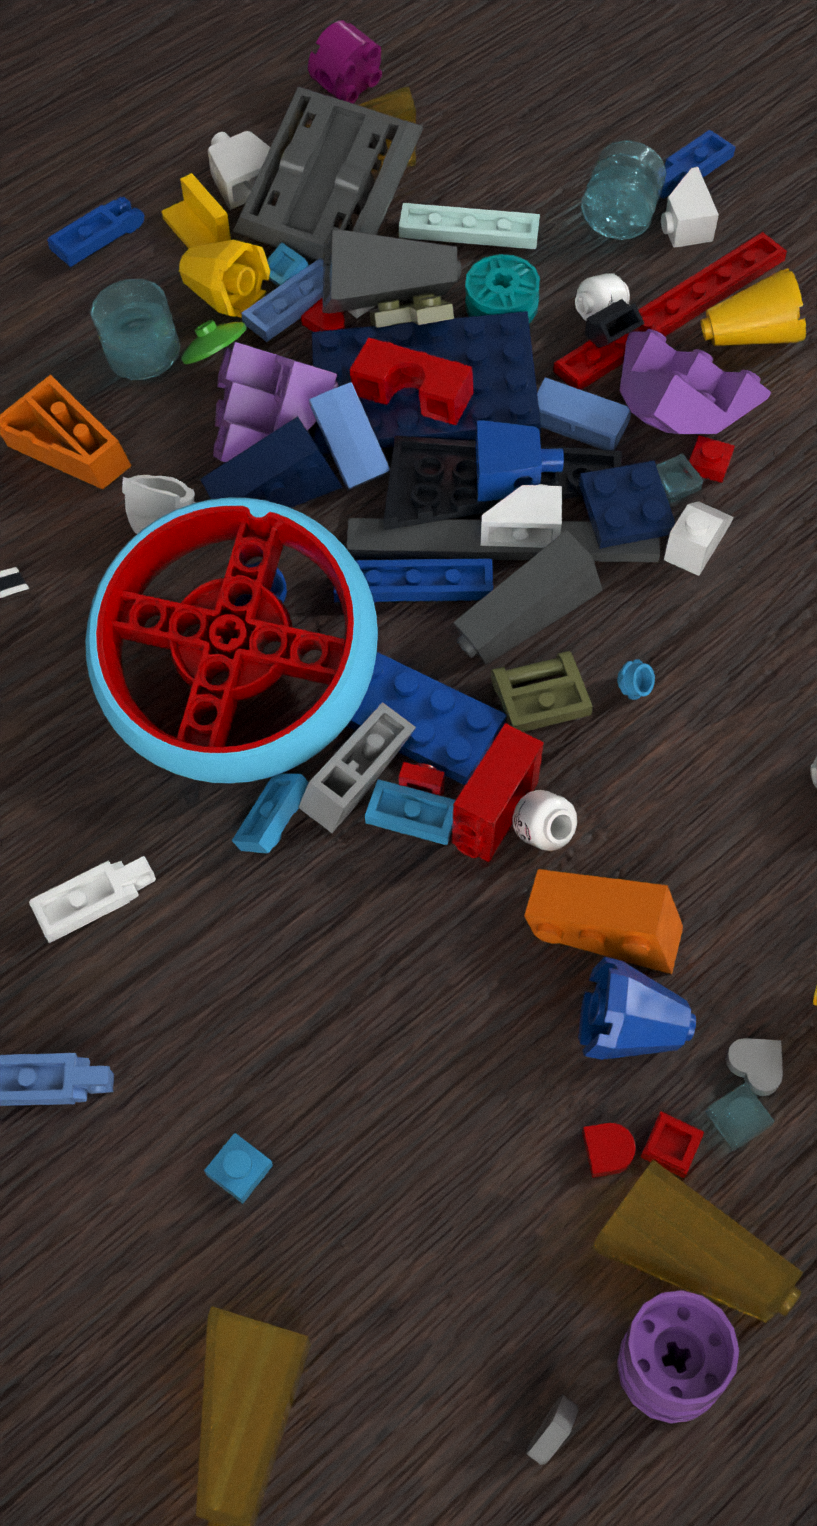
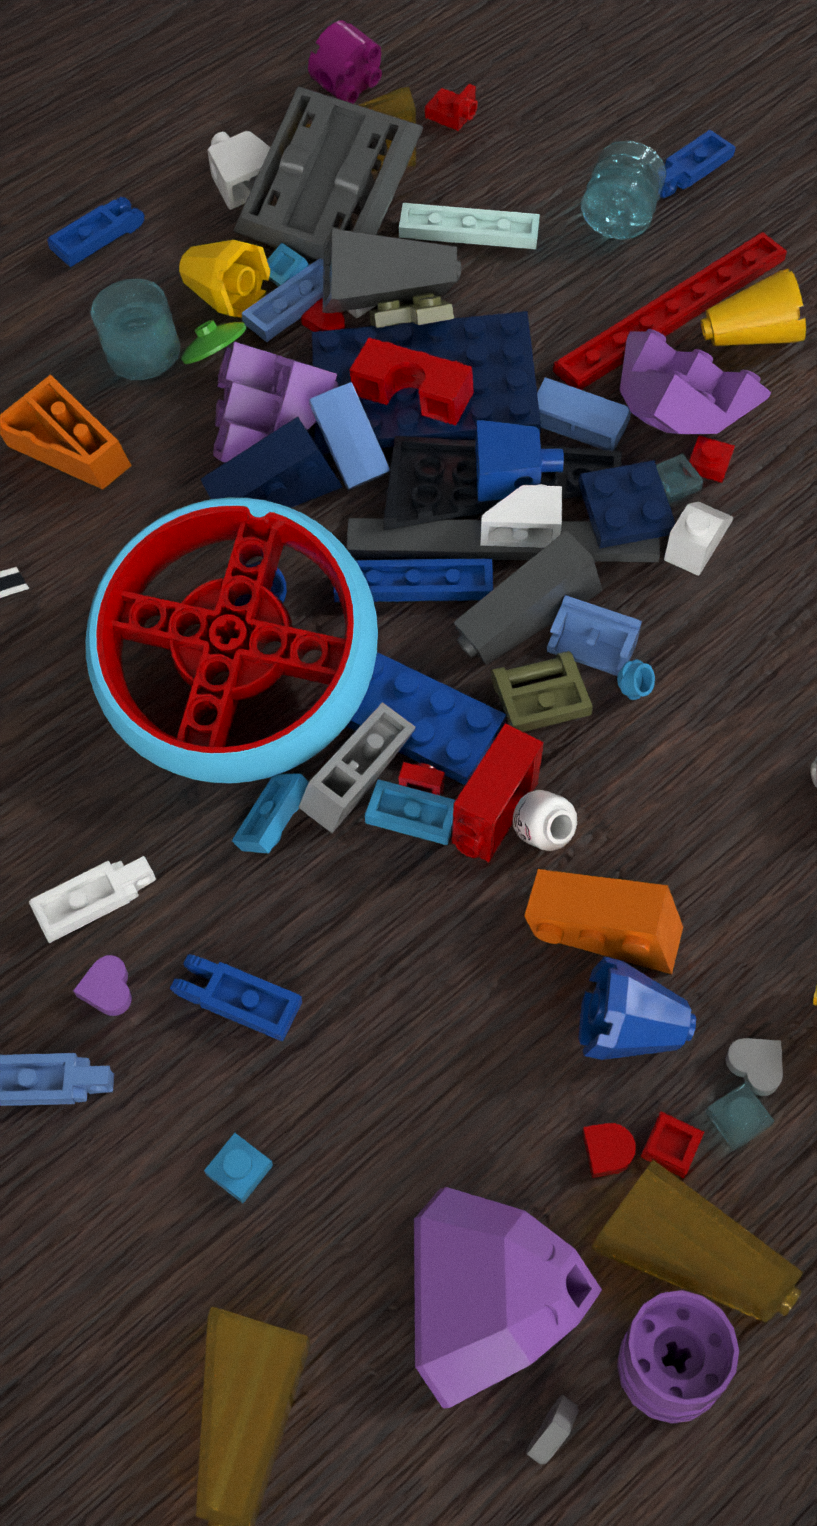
white helmet [122,475,196,534] -> none
yellow panel [161,173,231,249] -> none
teal wheel [465,254,540,323] -> none
white head [575,273,630,321] -> none
black piece [585,299,645,348] -> none
white slope [661,167,719,248] -> none
none -> medium lavender tile [73,955,132,1016]
none -> blue hinge [170,954,303,1042]
none -> medium lavender brick [414,1187,602,1409]
none -> red bracket [425,84,478,131]
none -> medium blue hinge [547,595,642,676]

